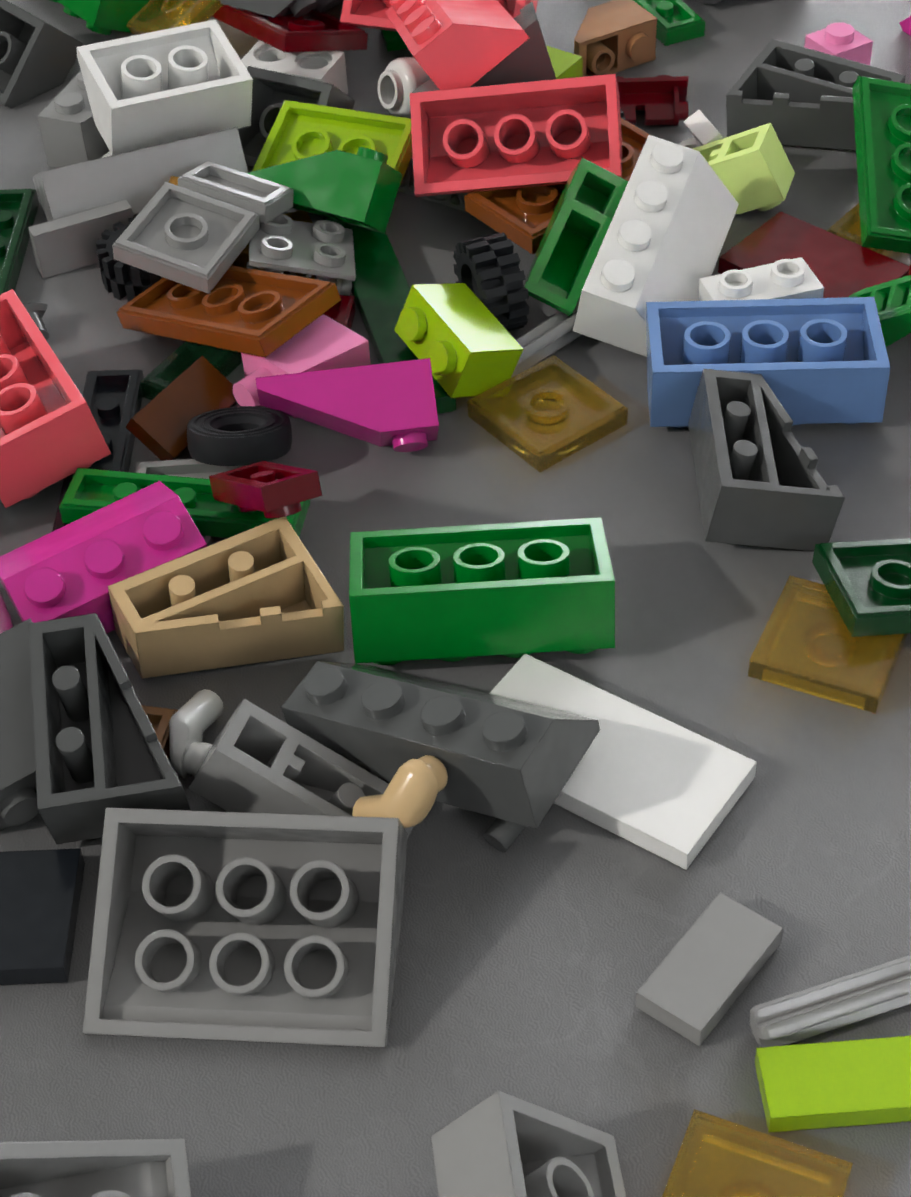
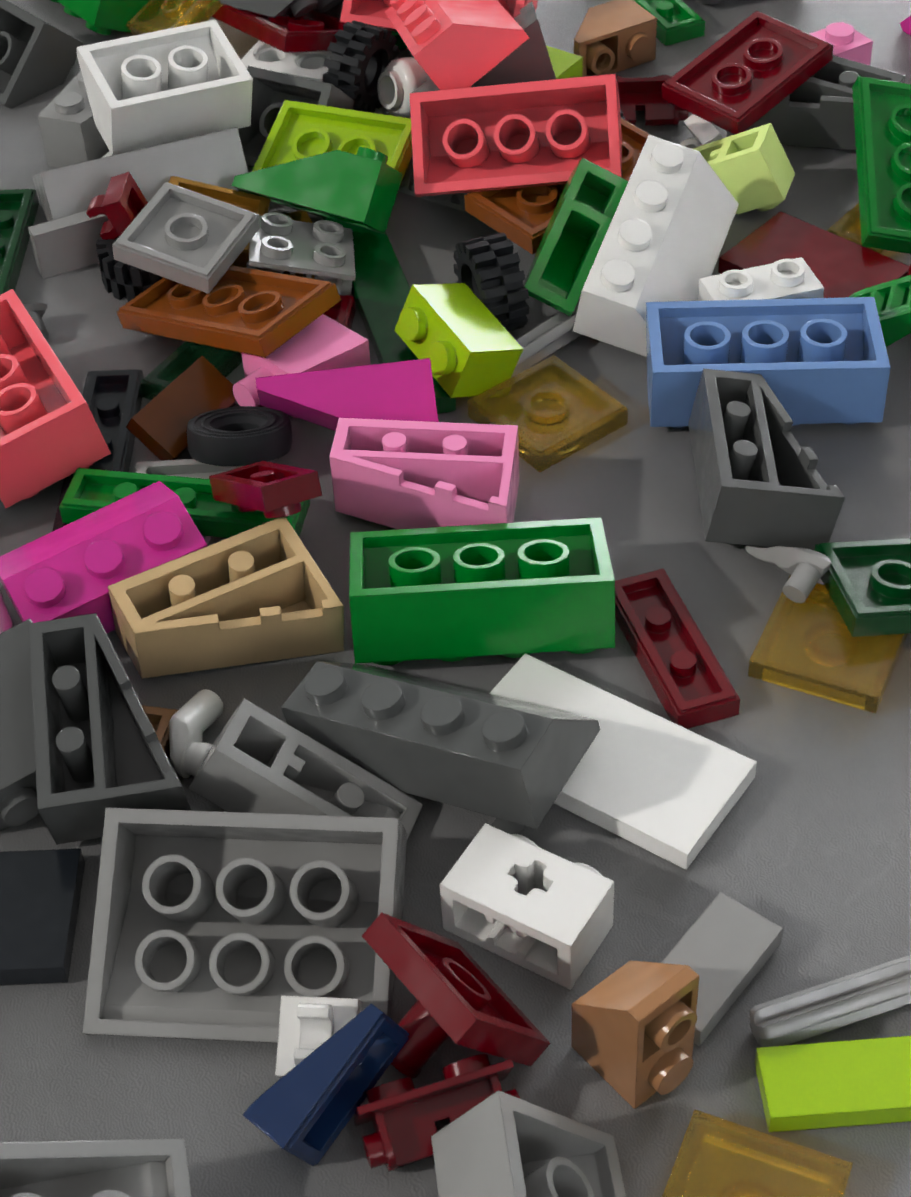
light grey tile [178,161,294,224] -> none
tan arm [352,755,448,828] -> none
none -> dark red tile [86,171,148,240]
none -> dark blue slope [243,1003,409,1166]
none -> white tile [275,995,362,1077]
none -> black tyre [323,21,400,113]
none -> bright pink wedge [329,418,519,529]
none -> dark red hinge [354,1054,520,1172]
none -> dark red tile [362,912,551,1078]
none -> white brick [440,823,614,990]
none -> medium nougat slope [572,960,699,1109]
none -> dark red tile [615,568,740,729]
none -> dark red tile [662,10,833,135]
none -> light grey bar [746,545,831,603]

